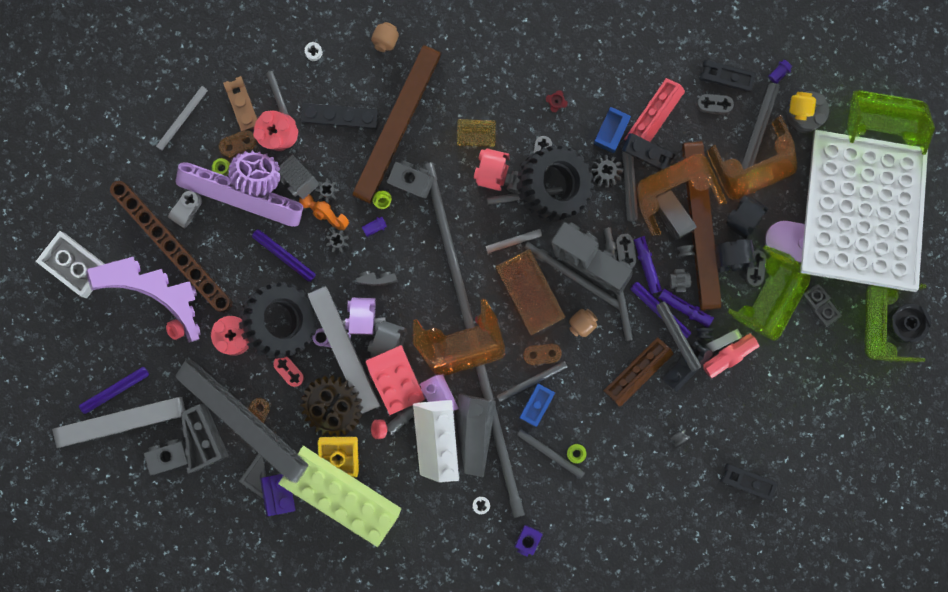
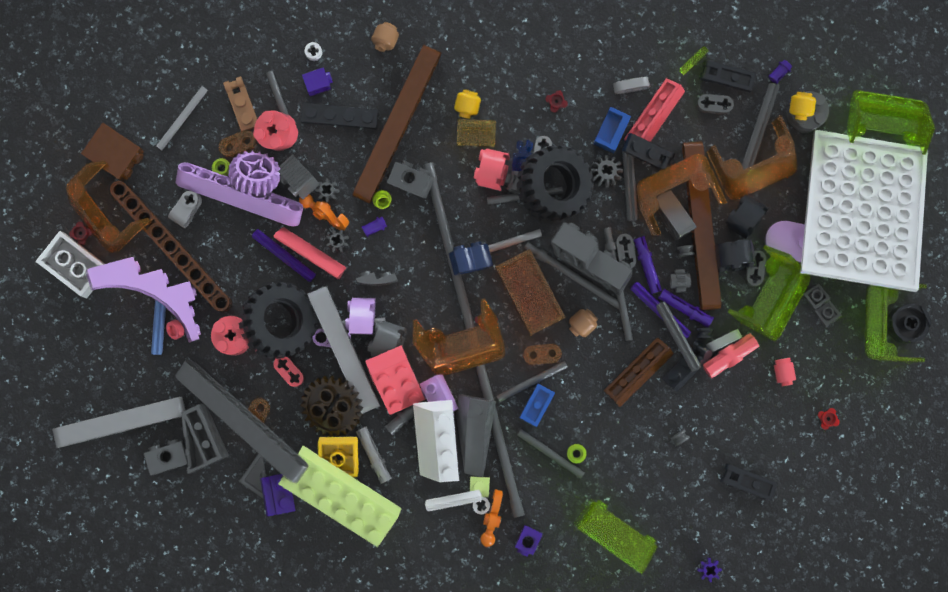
dark purple axle [79,367,149,414] -> none
coral tile [371,420,387,439] -> none
none -> clear orange windscreen [66,161,150,253]
none -> dark red plate [69,222,92,245]
none -> reddish brown brick [81,123,144,182]
none -> medium blue axle [151,300,166,355]
none -> coral slope [274,227,346,279]
none -> dark purple brick [302,67,333,96]
none -> light grey pin [356,426,392,484]
none -> white axle [425,490,482,511]
none -> dark blue brick [448,242,493,276]
none -> yellow head [454,89,481,119]
none -> yellowish green plate [470,476,490,497]
none -> orange piece [480,489,503,547]
none -> clear blue plate [512,140,533,171]
none -> clear neon green windscreen [573,499,658,574]
none -> light grey beam [613,77,650,94]
none -> clear neon green tile [679,46,709,75]
none -> dark purple gear [697,557,722,583]
none -> coral brick [774,358,796,386]
none -> red plate [817,408,840,430]

